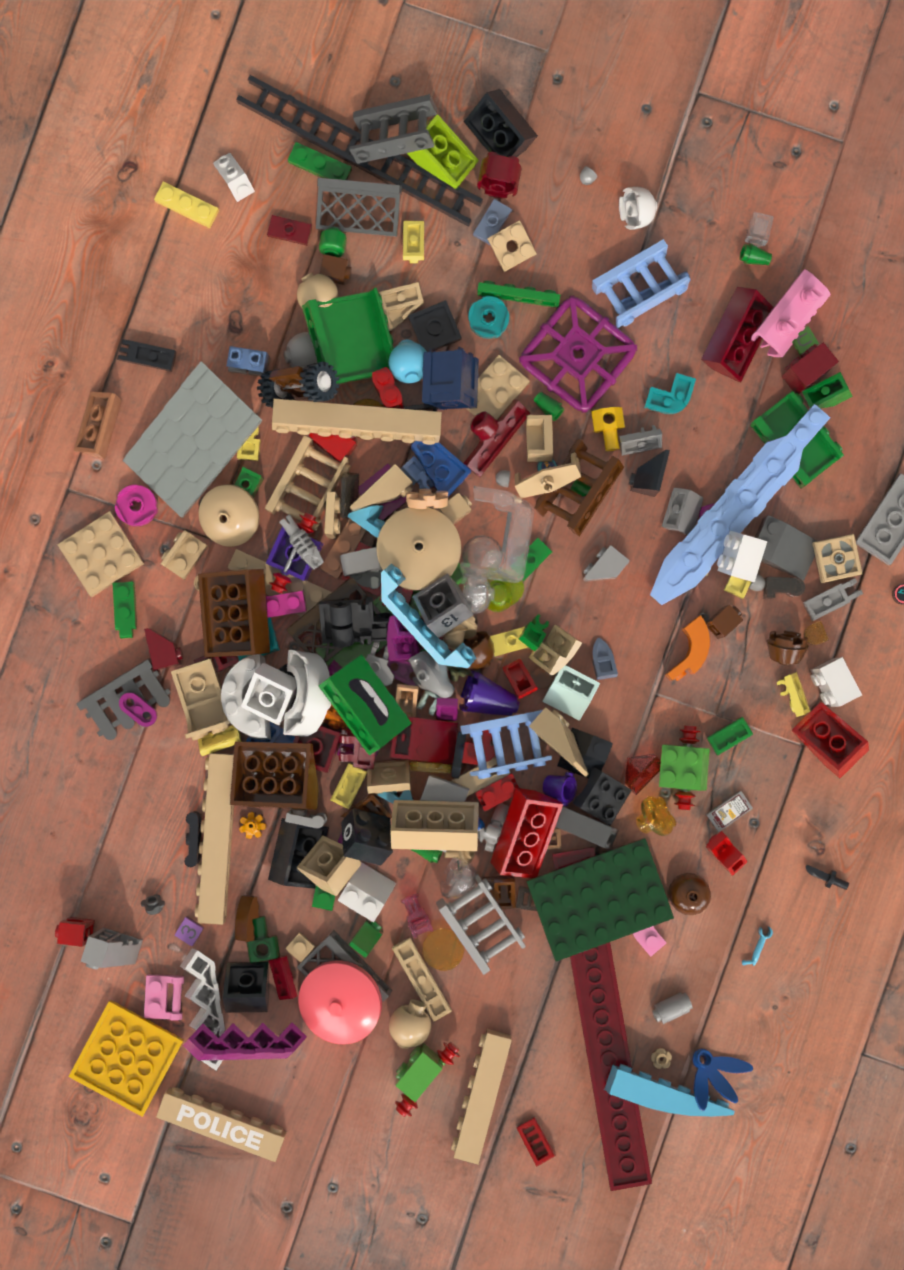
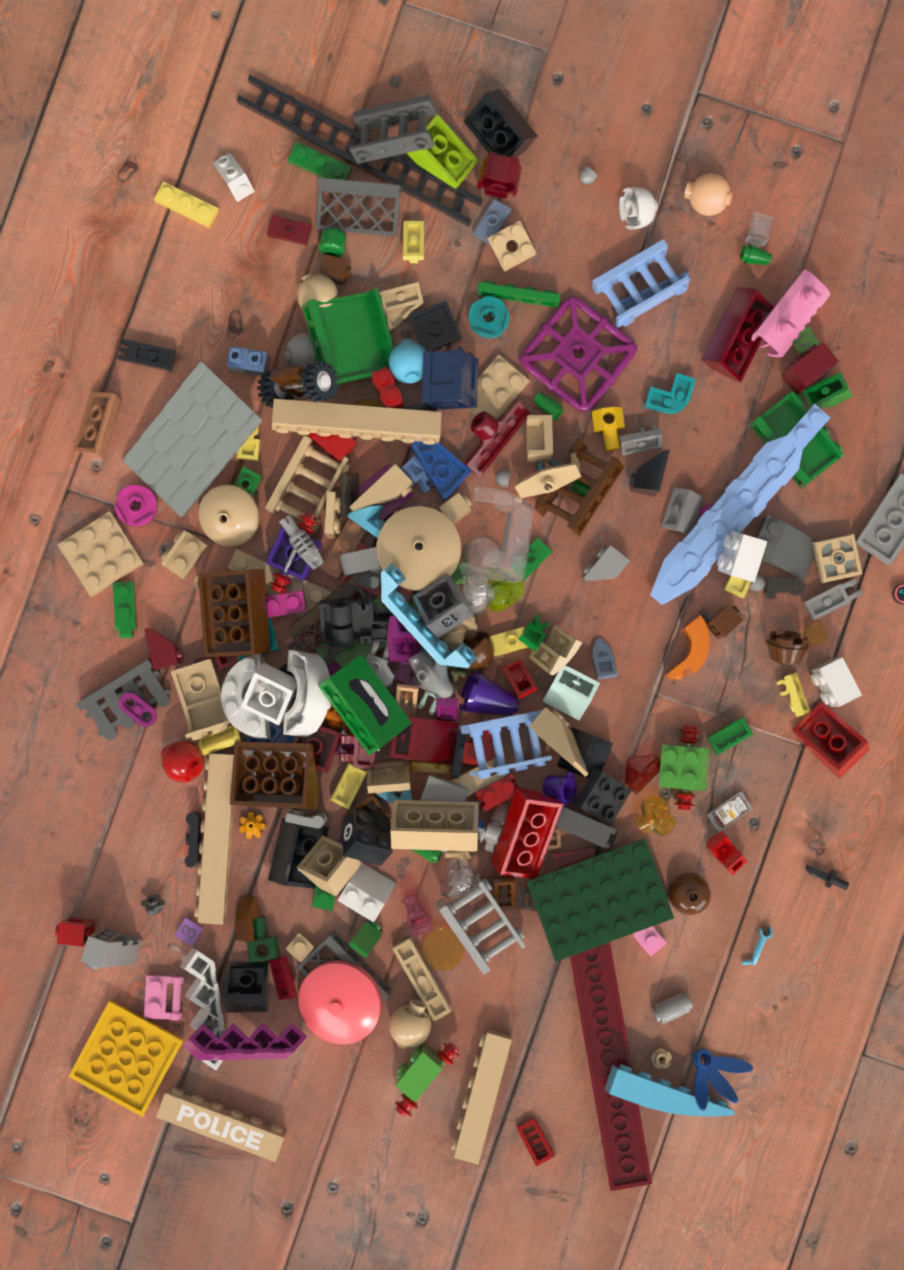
light nougat plate [406,489,448,509] -> none
none -> red brick [161,741,204,783]
none -> light nougat brick [685,173,733,216]

